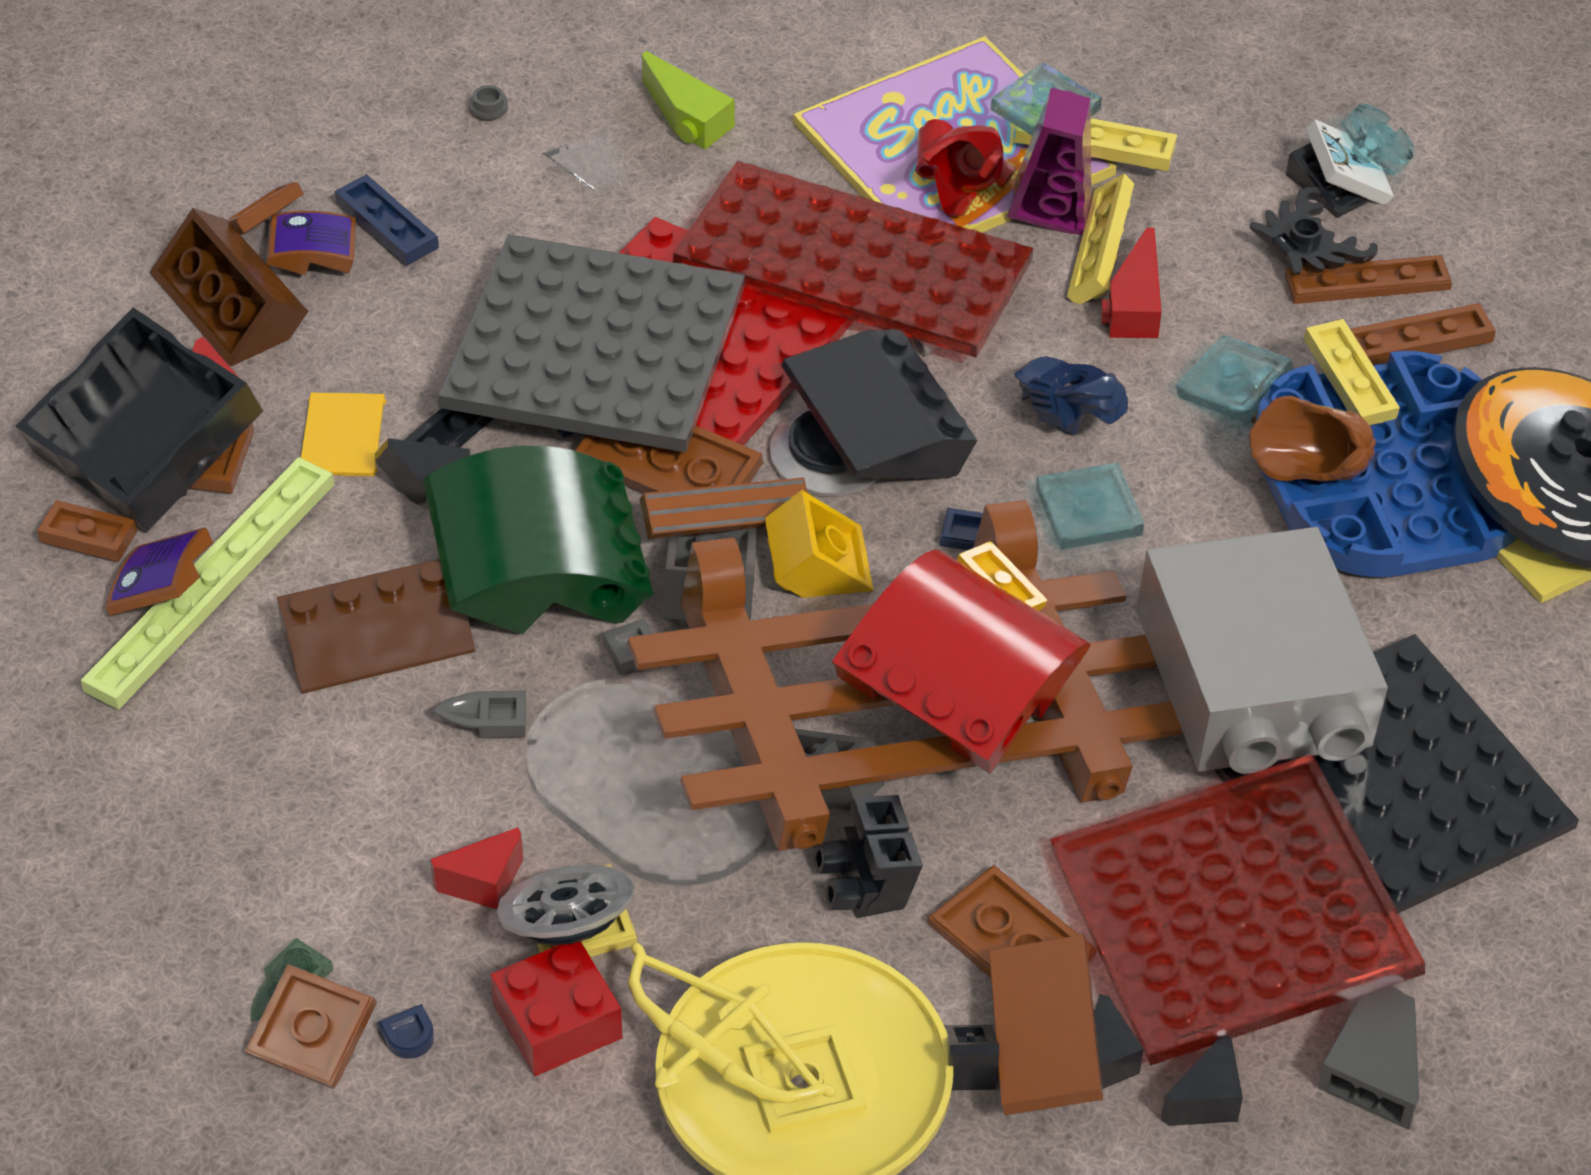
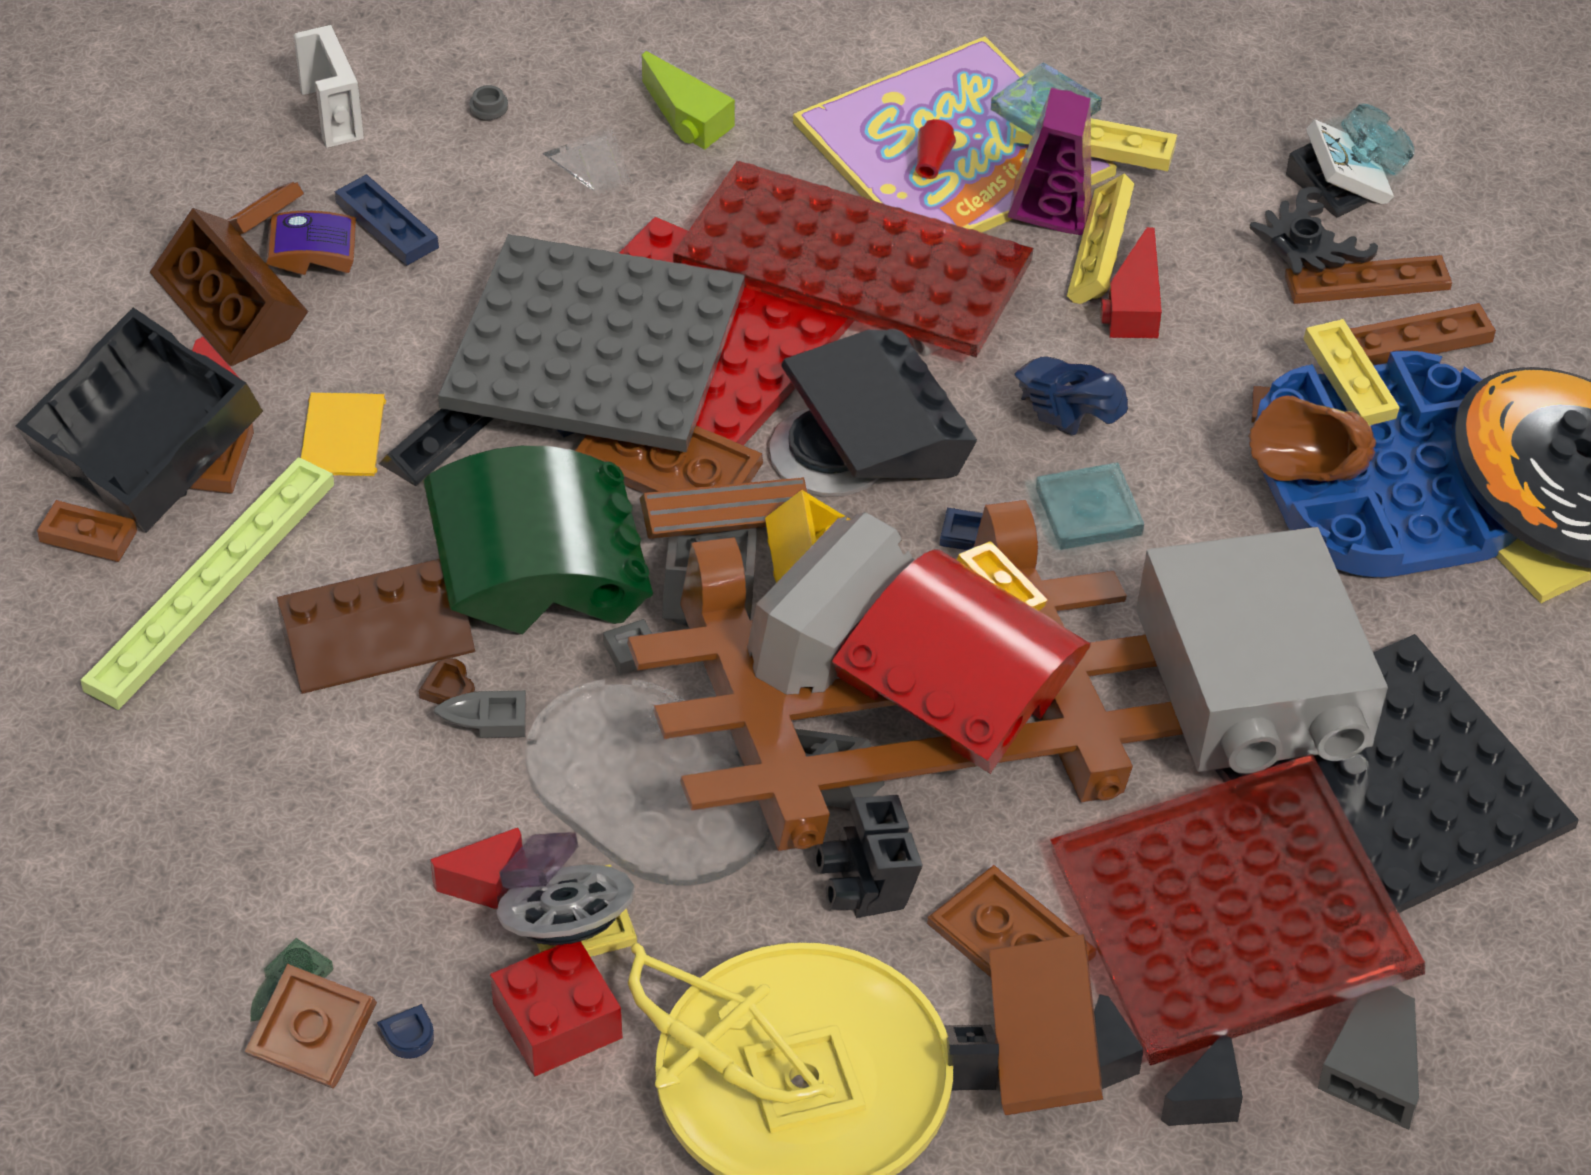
slope [106,527,213,616] -> none
black slope [375,438,470,504] -> none
red piece [922,125,1016,216] -> none
clear light blue plate [1176,334,1293,423] -> none
none -> white panel [294,25,364,148]
none -> reddish brown tile [419,658,475,704]
none -> clear purple tile [499,832,579,889]
none -> light grey brick [747,512,914,695]

